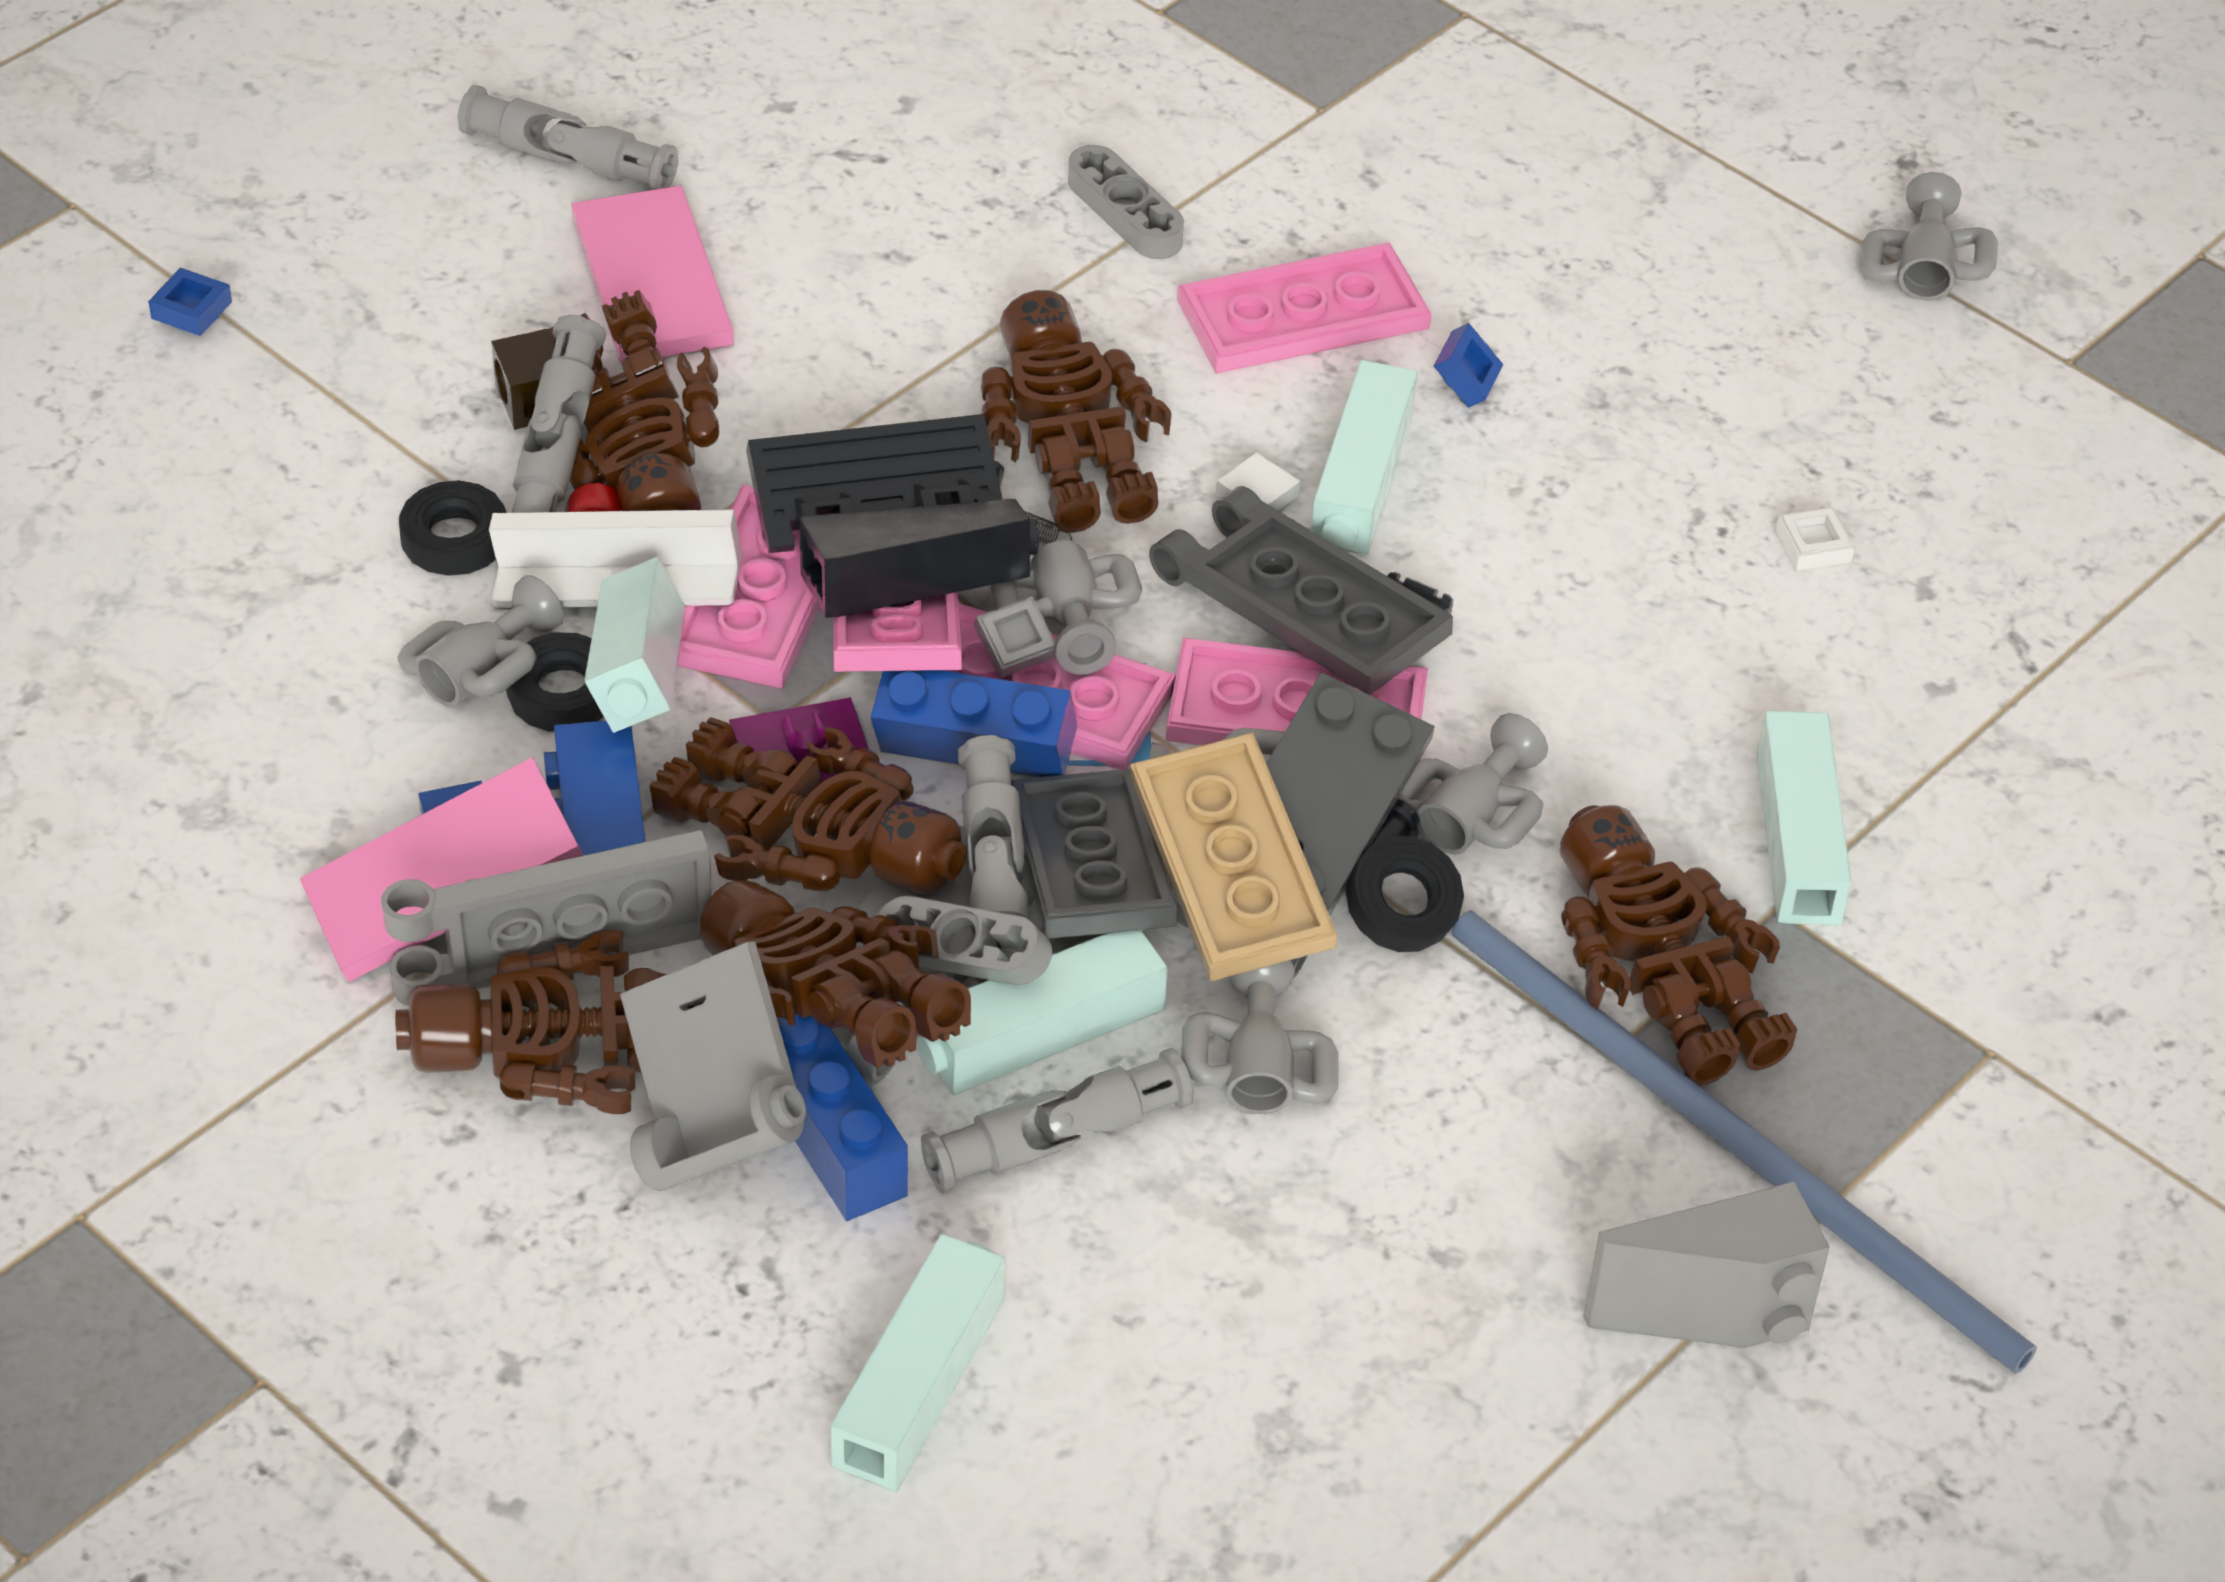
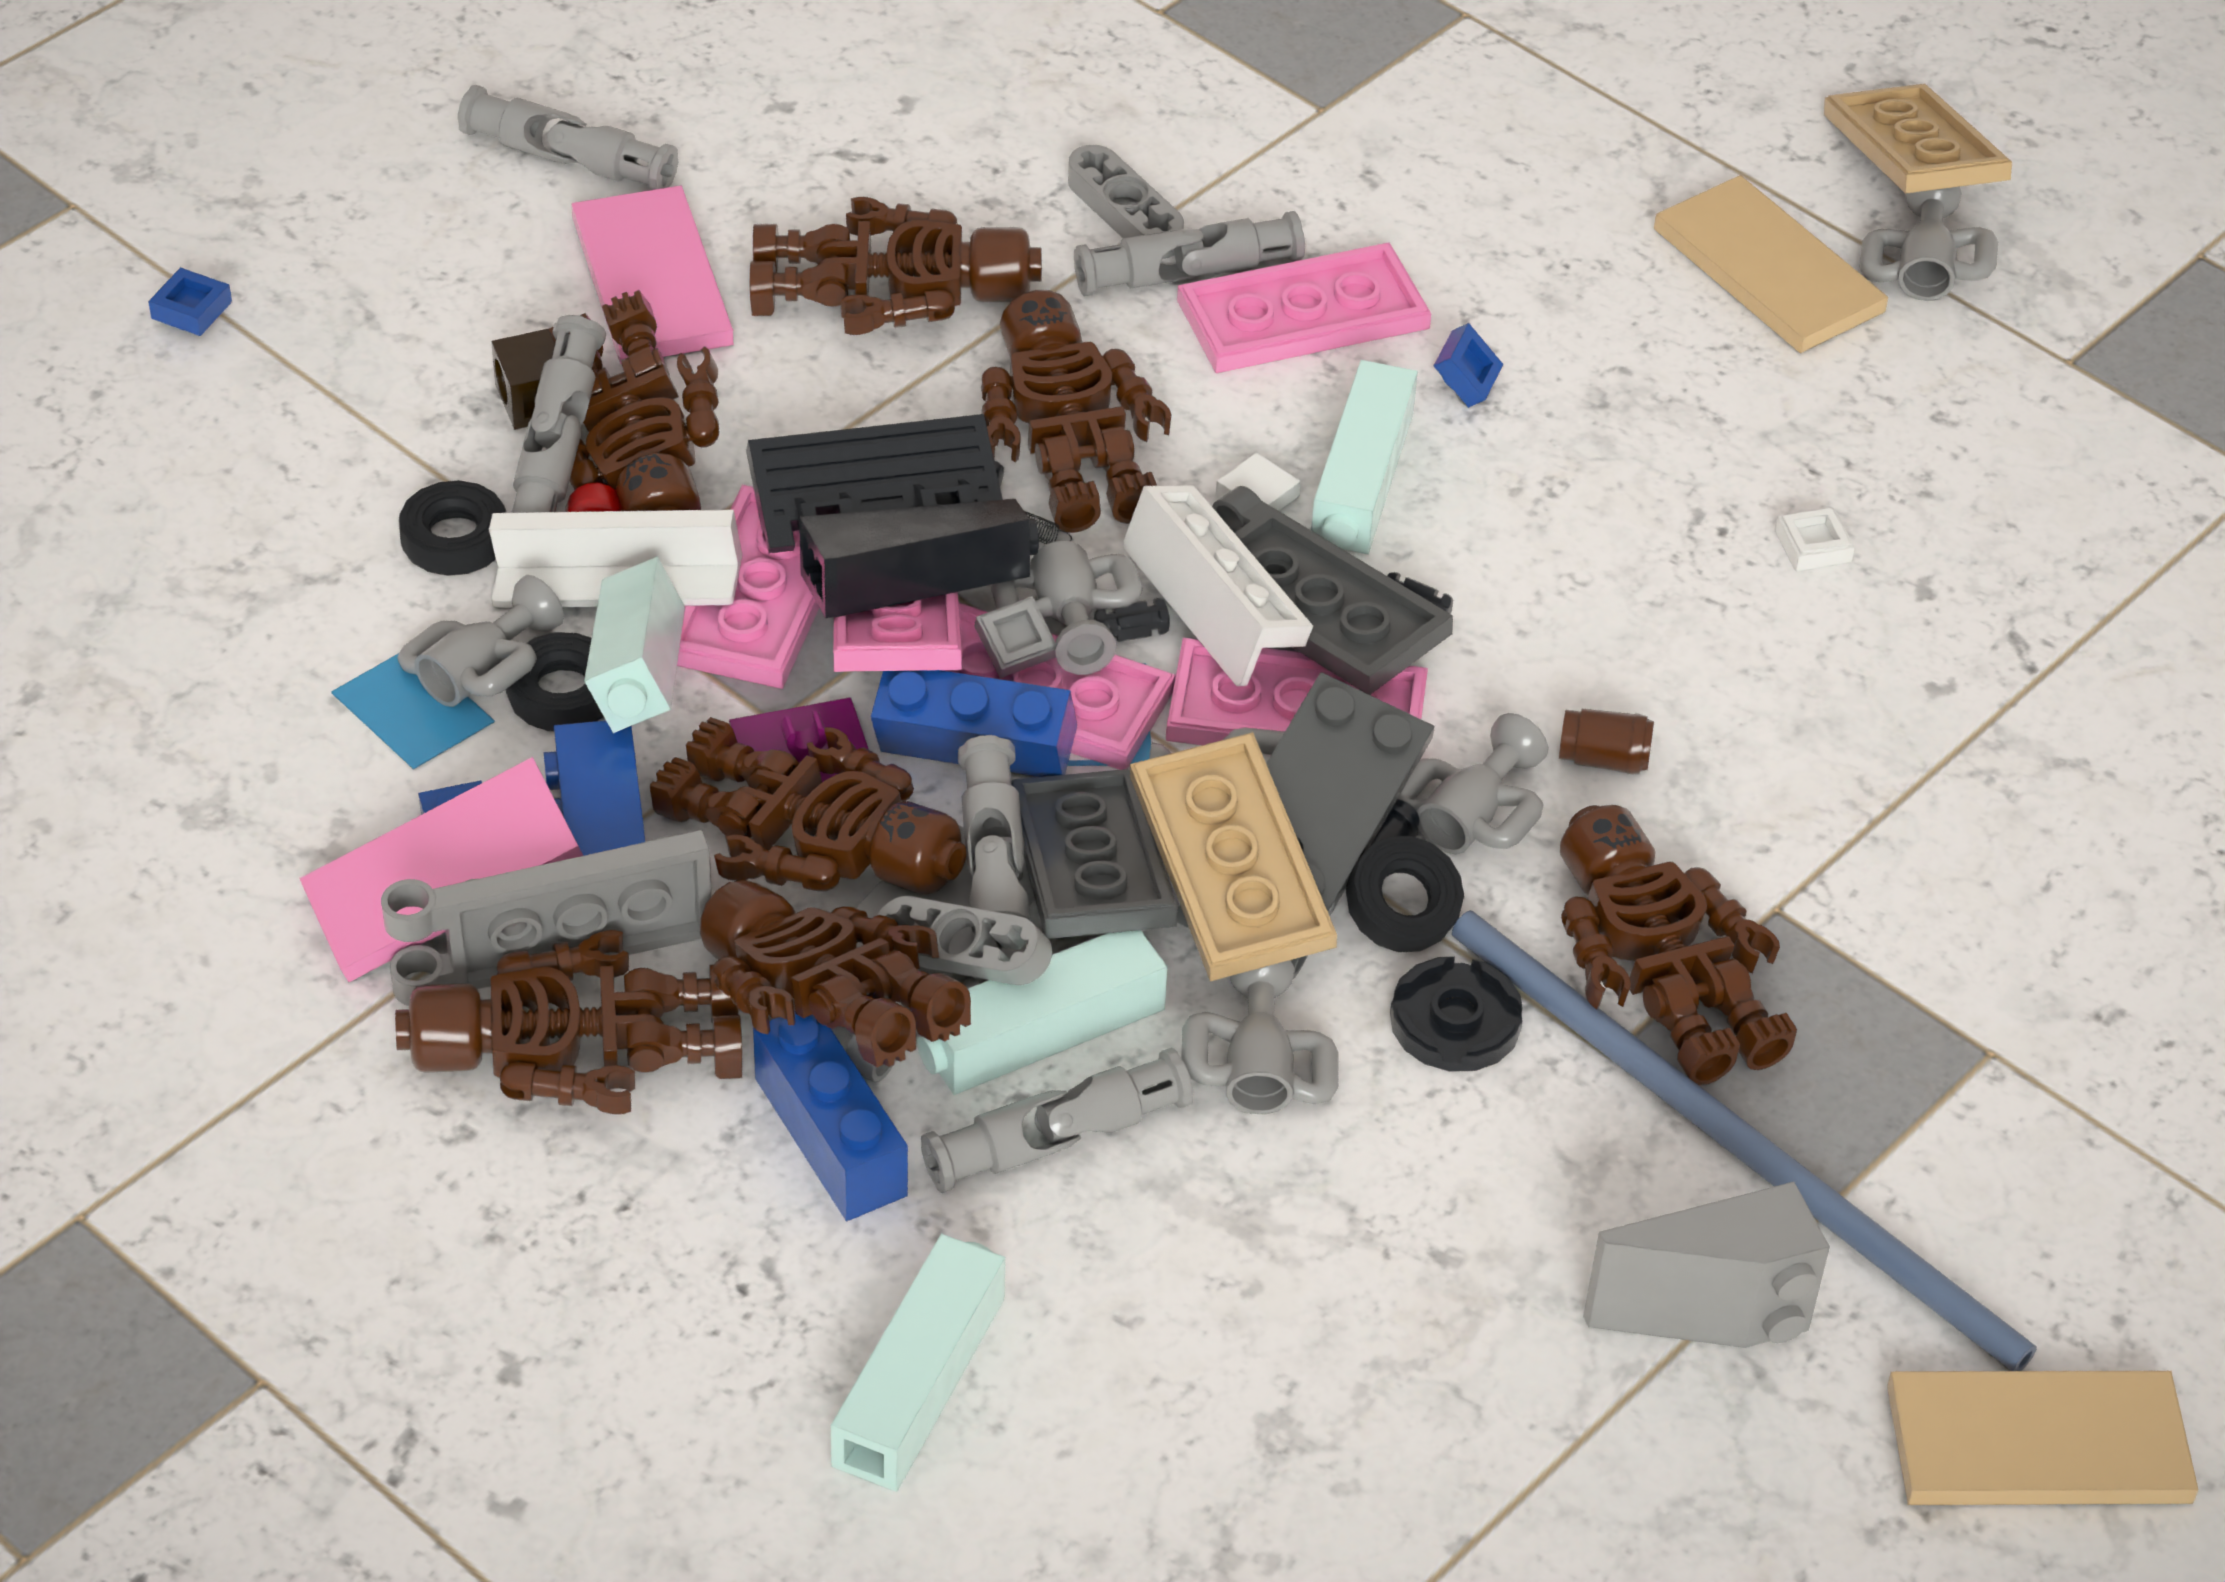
light grey door [620,942,806,1191] -> none
light aqua brick [1757,711,1851,925] -> none
none -> dark azure sticker [331,653,495,769]
none -> reddish brown piece [750,197,1042,335]
none -> light grey piece [1074,211,1305,296]
none -> black piece [1094,598,1170,642]
none -> white panel [1123,485,1313,686]
none -> black tile [1390,957,1523,1072]
none -> reddish brown piece [1559,708,1654,774]
none -> tan tile [1654,175,1888,353]
none -> tan tile [1824,84,2012,194]
none -> tan tile [1887,1371,2199,1505]

